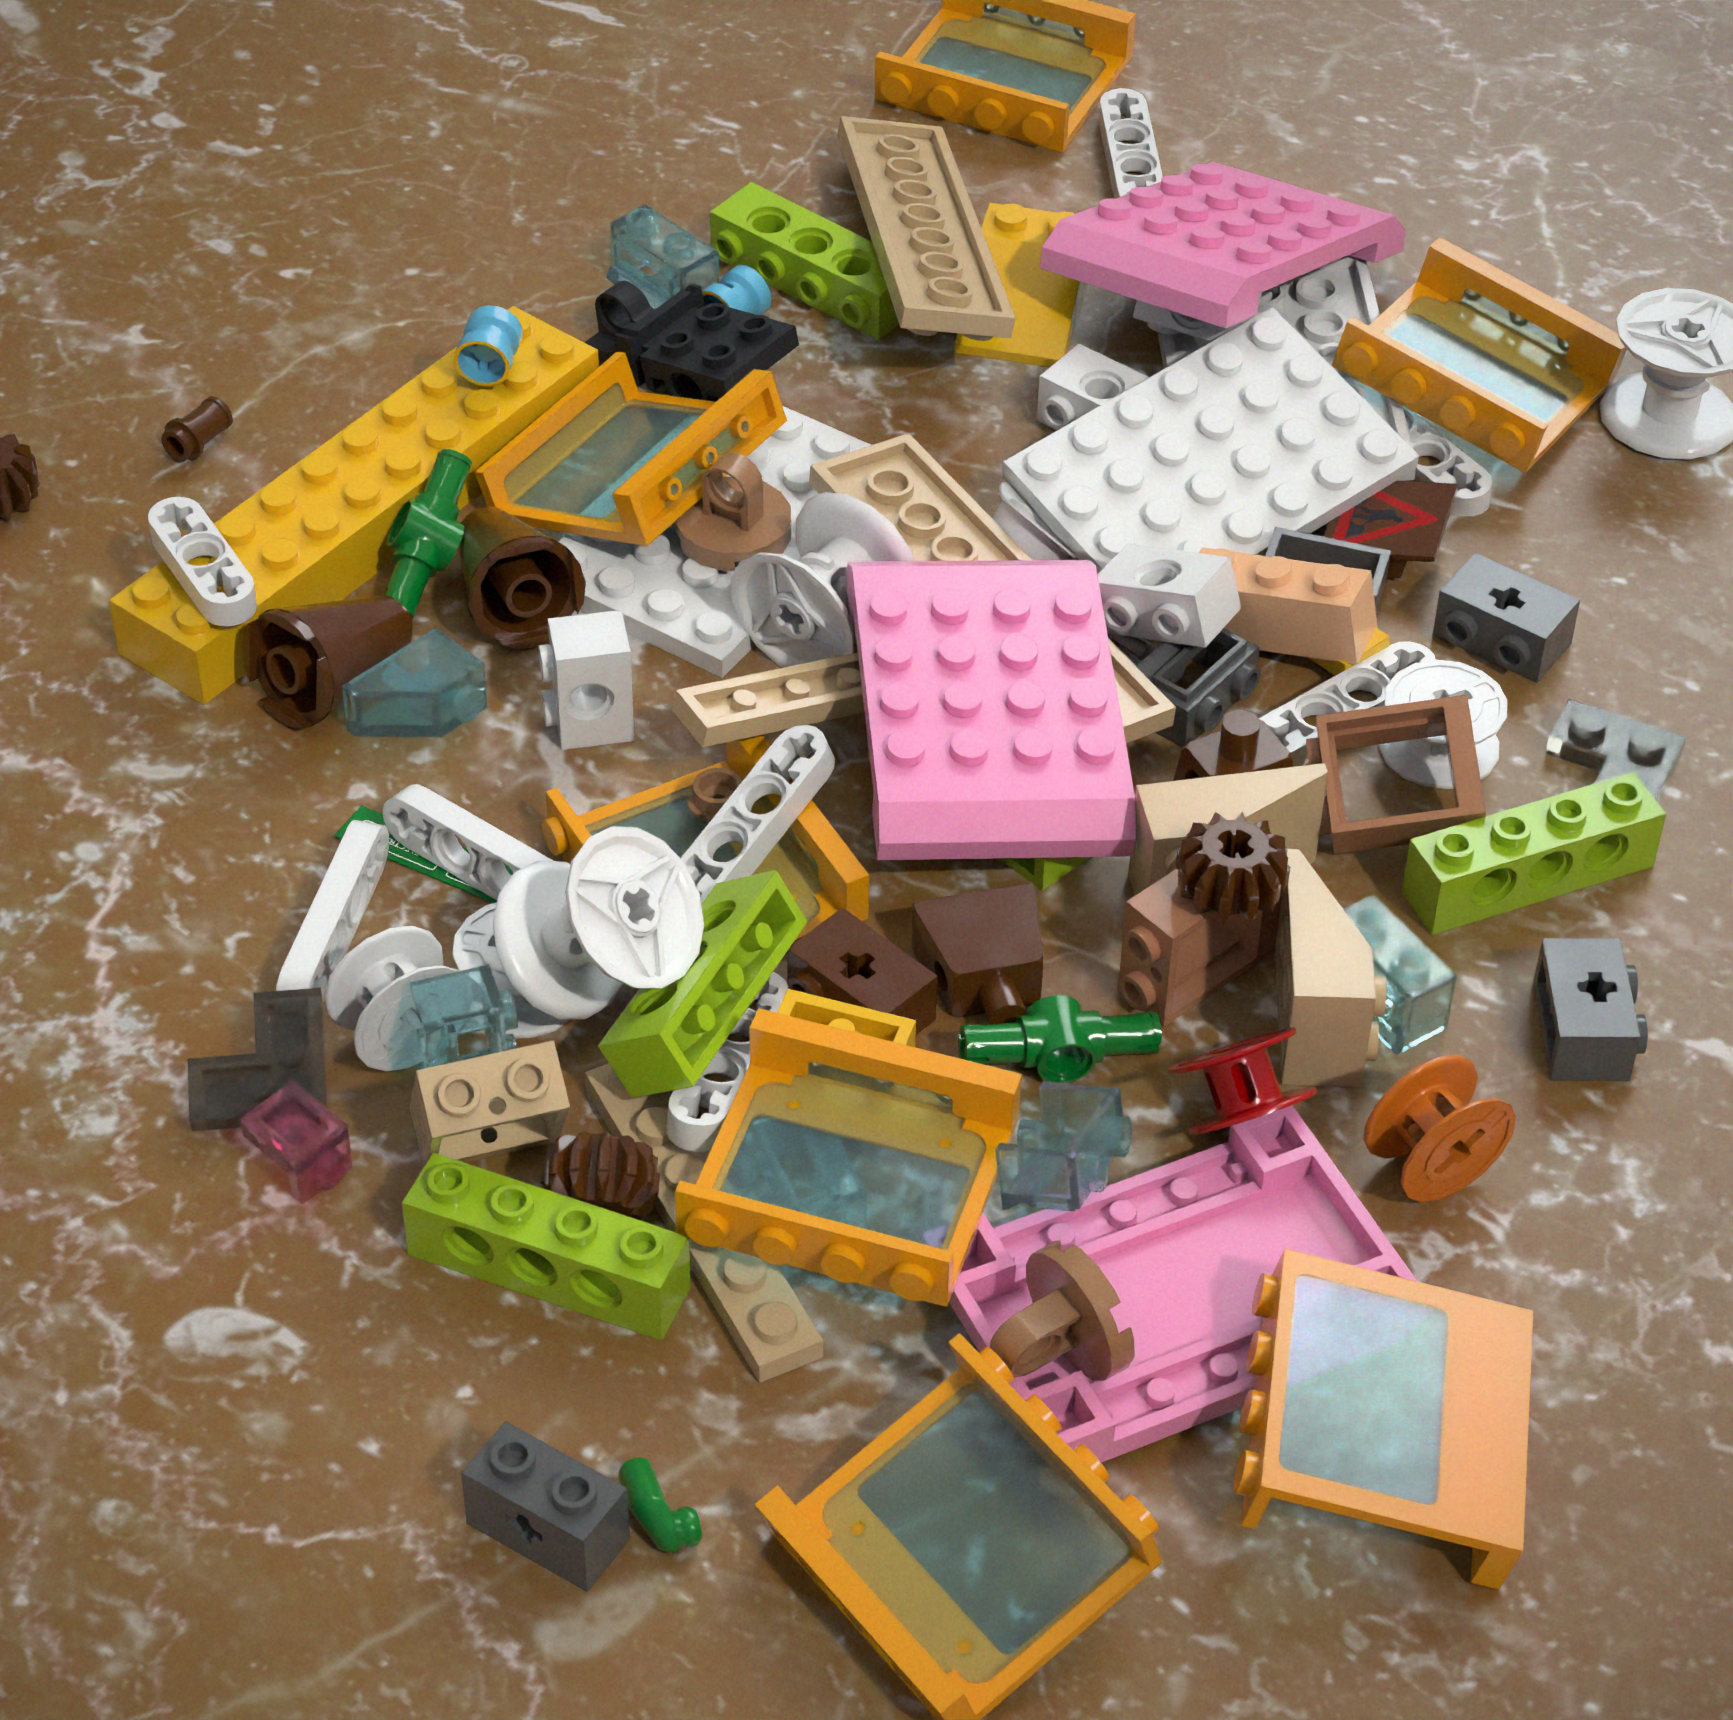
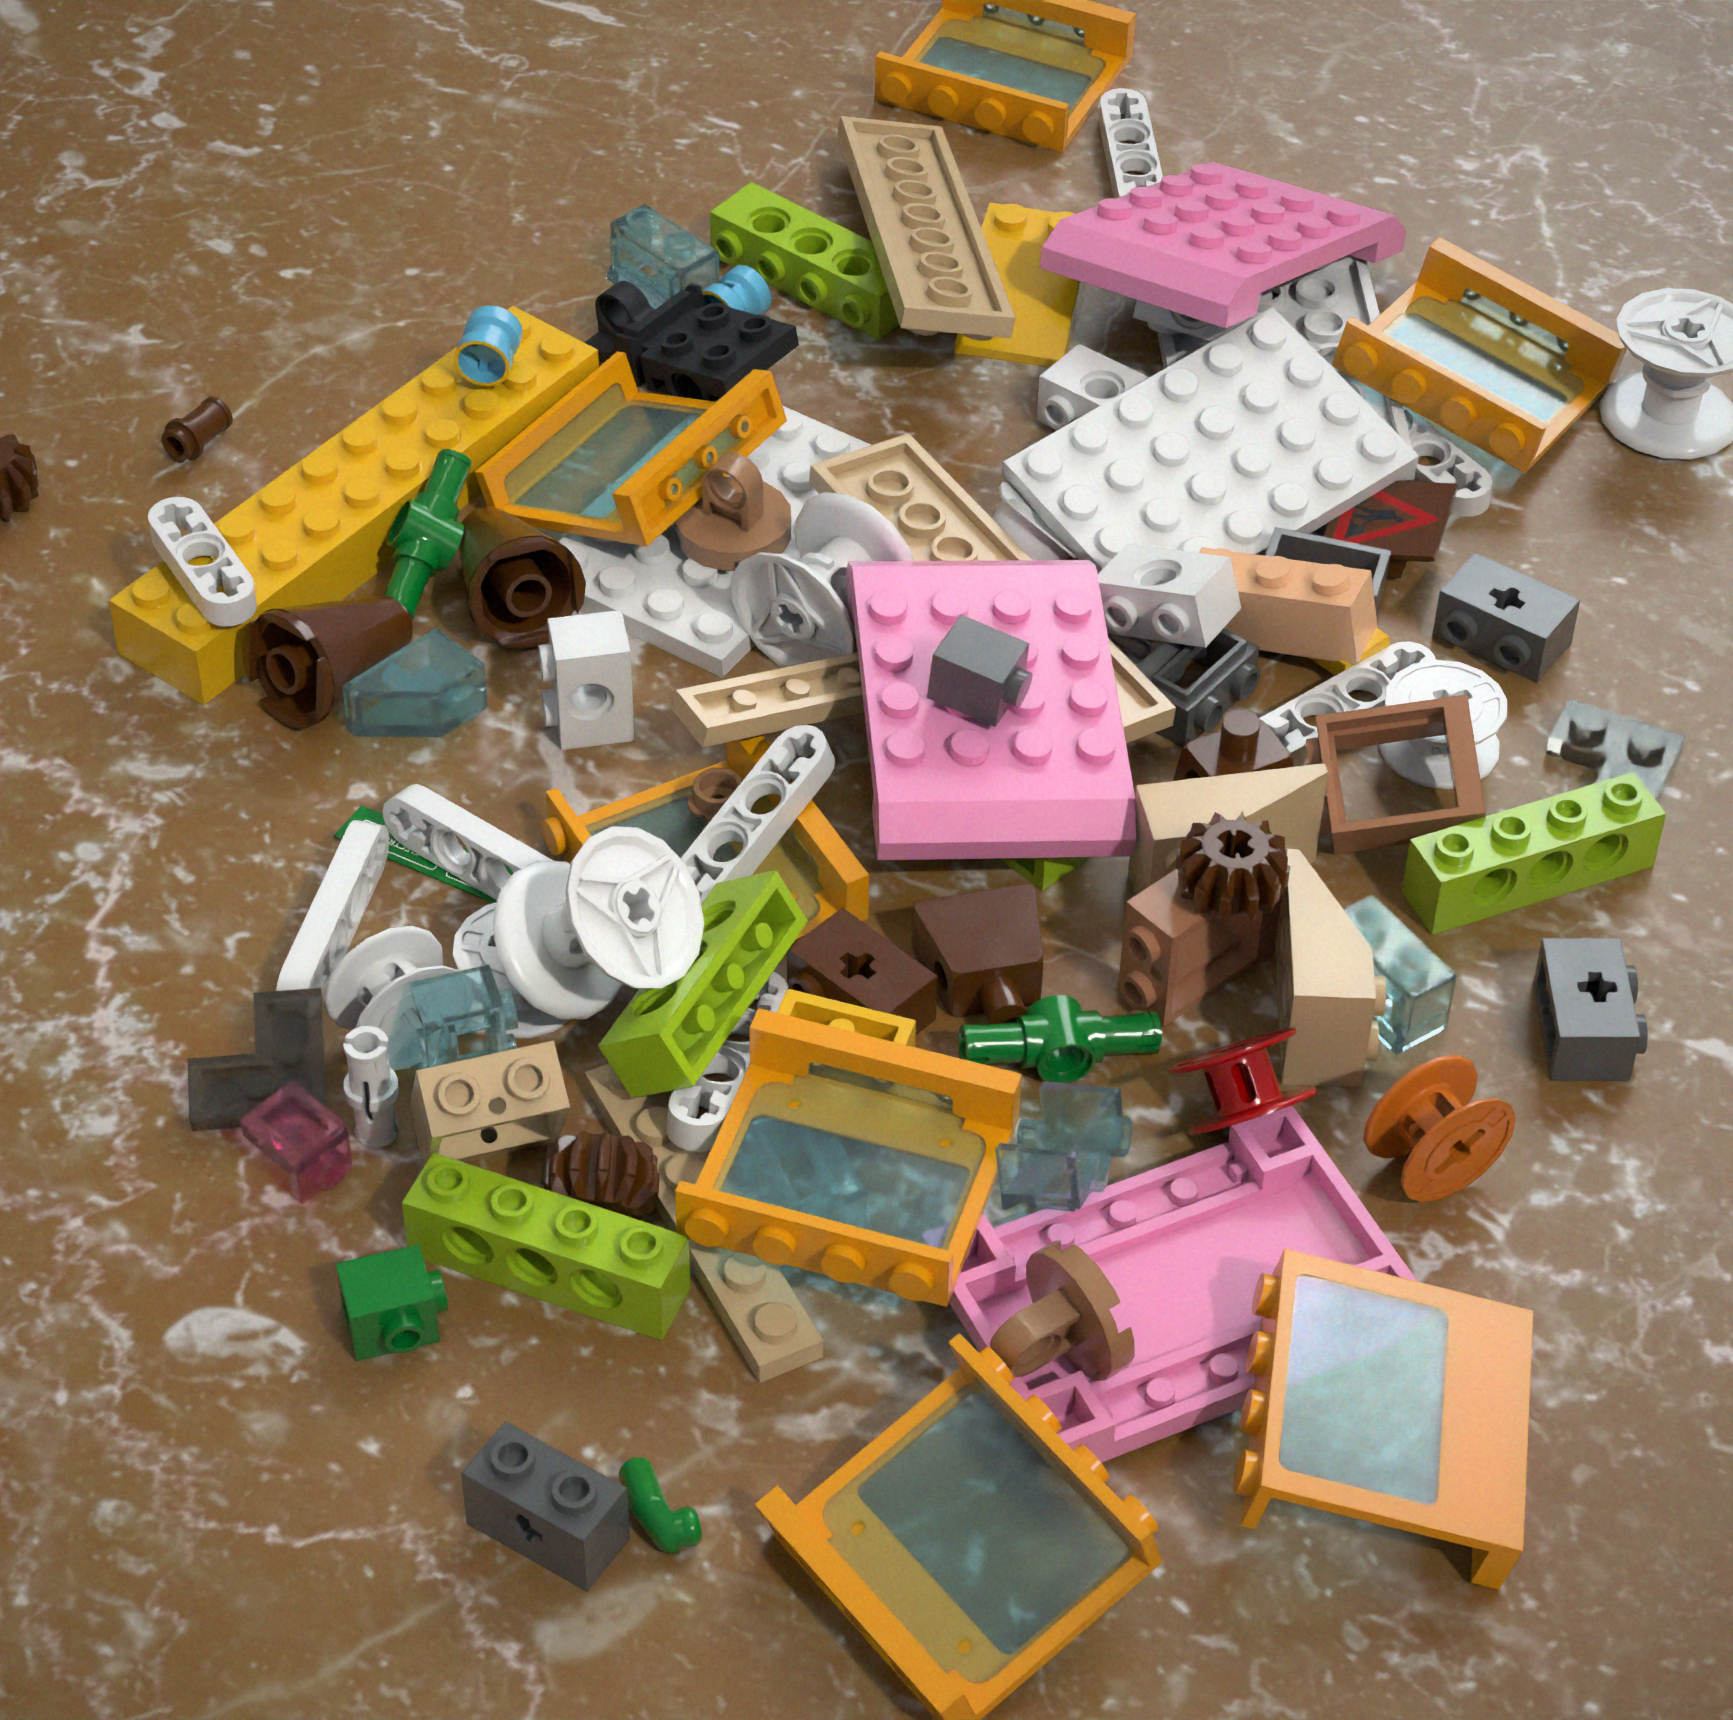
none -> green brick [335,1244,448,1362]
none -> white pin [344,1026,399,1148]
none -> dark grey brick [927,614,1033,727]

